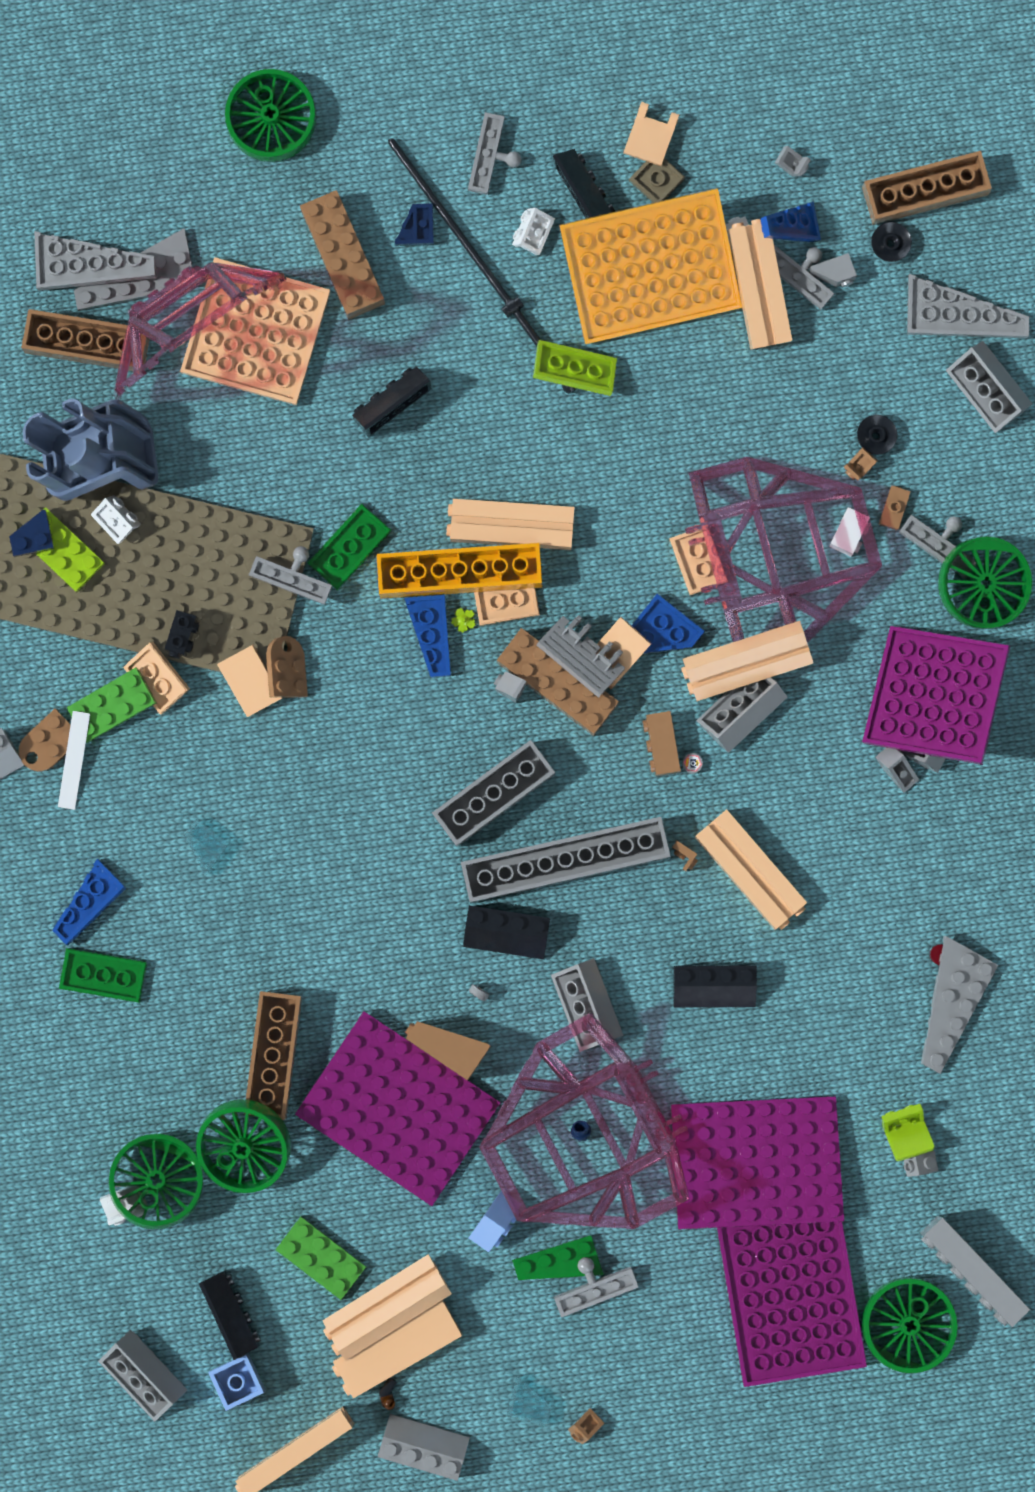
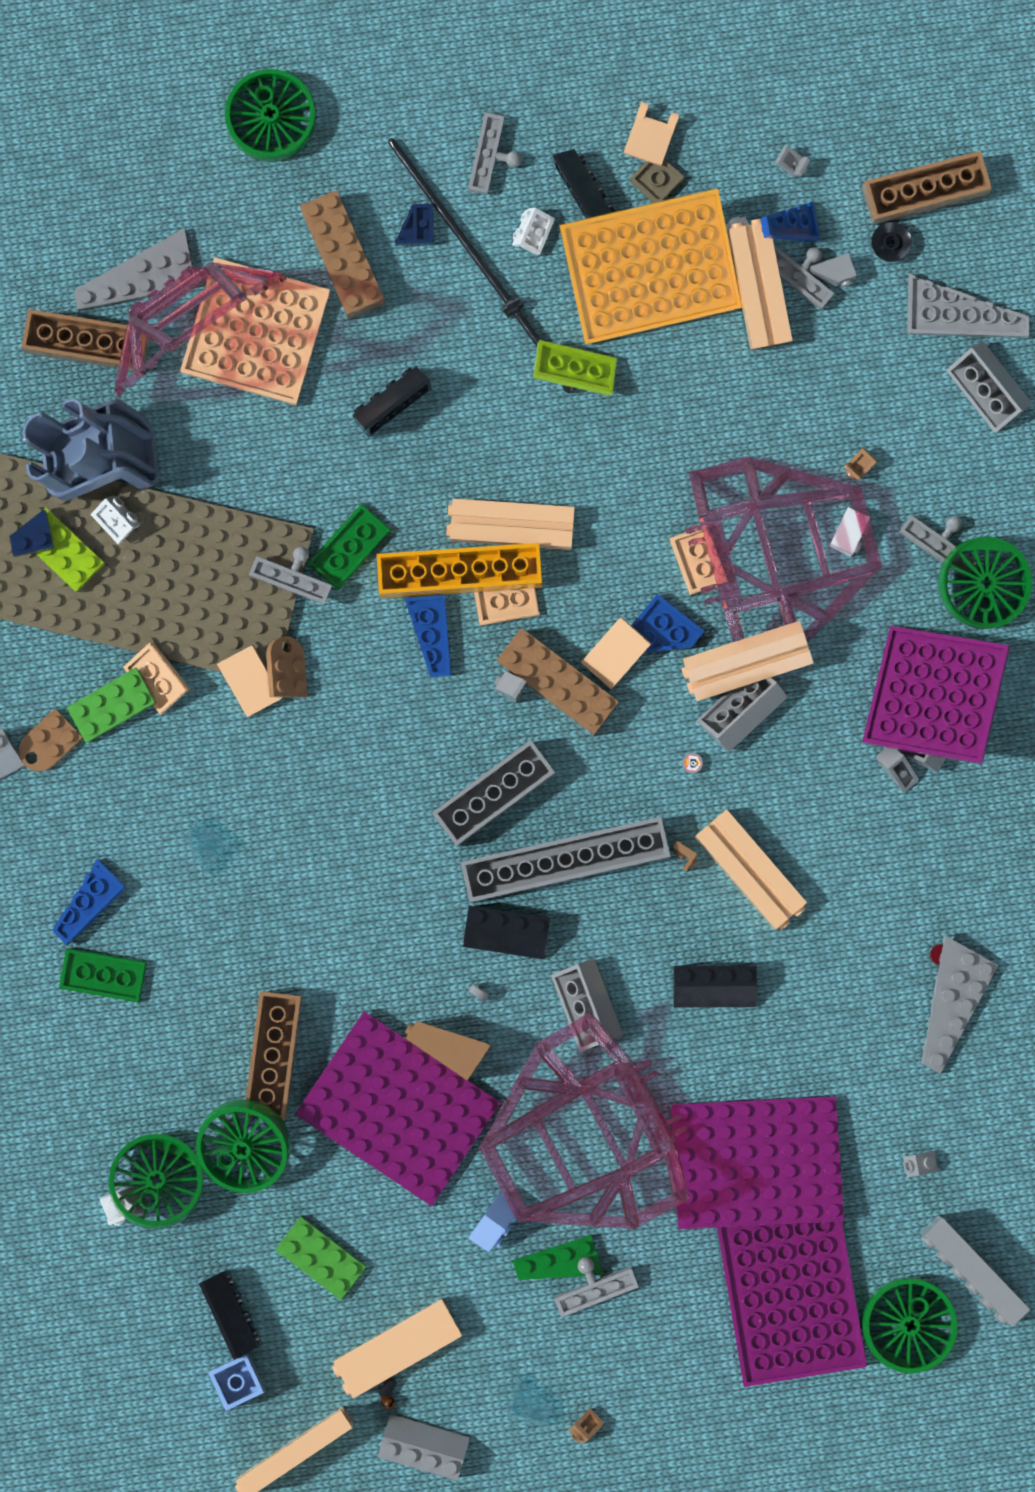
light grey wing [34,231,157,291] -> none
white sticker [58,711,90,810] -> none
light grey slope [98,1330,187,1422] -> none
black brick [165,610,200,659] -> none
light nougat brick [322,1254,452,1361] -> none
lime plant [451,608,475,633] -> none
light grey hinge [537,615,625,698] -> none
dark blue plate [571,1121,591,1142] -> none
medium nougat brick [643,711,681,777] -> none
black dish [857,415,897,455] -> none
medium nougat plate [879,485,911,531] -> none
lime bracket [881,1103,935,1161] -> none

